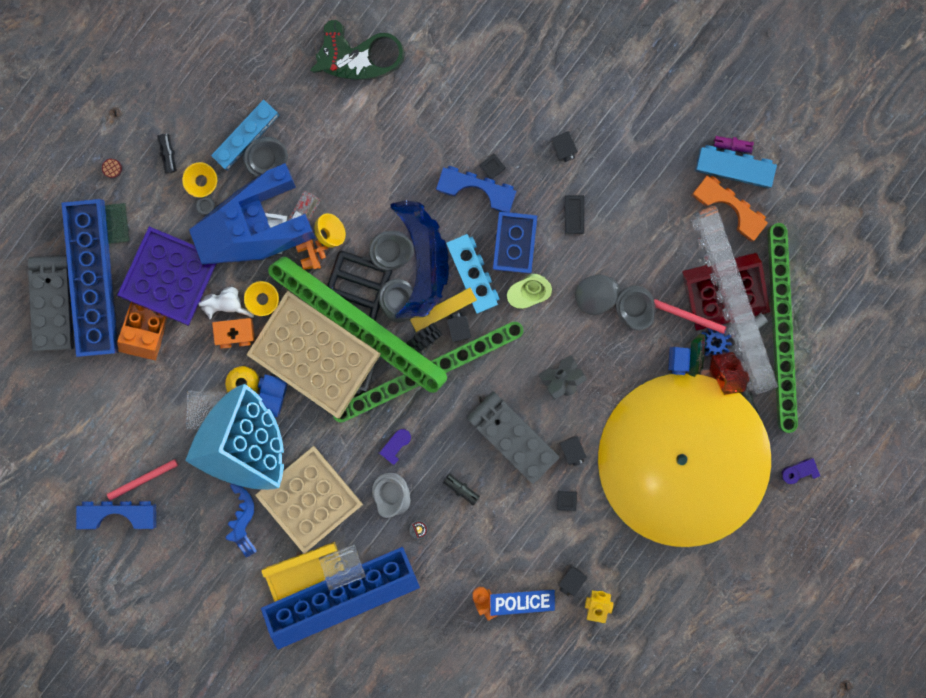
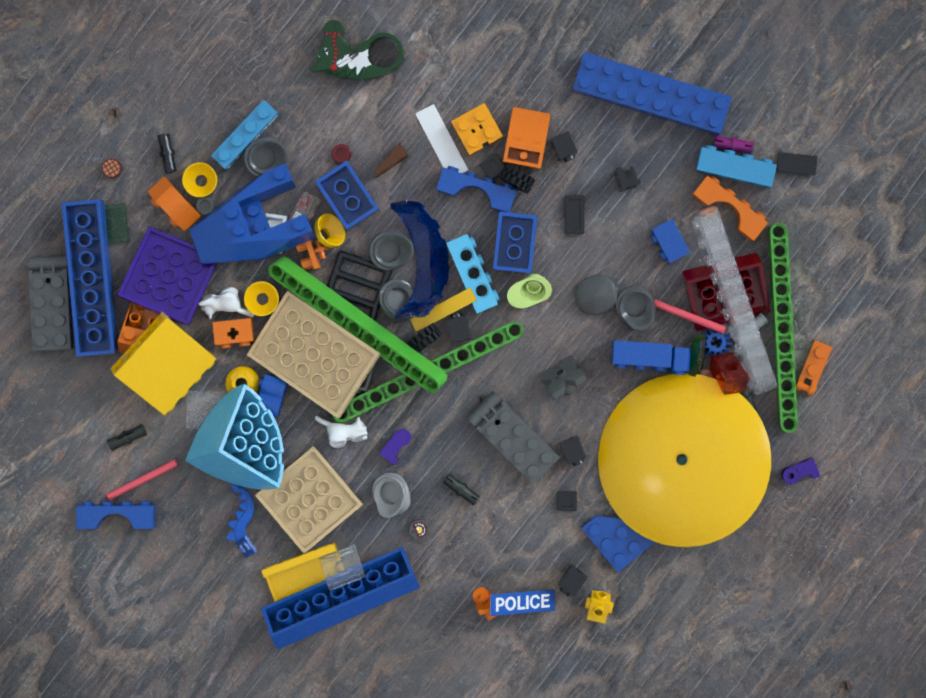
none -> pearl dark grey pin [107,424,147,451]
none -> yellow panel [110,312,216,416]
none -> orange brick [147,177,201,232]
none -> blue brick [315,160,380,231]
none -> white animal [315,416,368,448]
none -> dark red tile [332,144,351,164]
none -> reddish brown slope [374,142,408,177]
none -> white sticker [416,104,468,173]
none -> light orange piece [451,103,503,156]
none -> black tyre [498,163,535,194]
none -> orange slope [503,107,551,171]
none -> blue brick [572,52,732,136]
none -> blue plate [581,516,655,572]
none -> blue brick [610,341,673,371]
none -> black hinge [614,166,641,192]
none -> blue brick [650,219,690,264]
none -> black tile [776,152,818,176]
none -> orange plate [796,340,833,397]

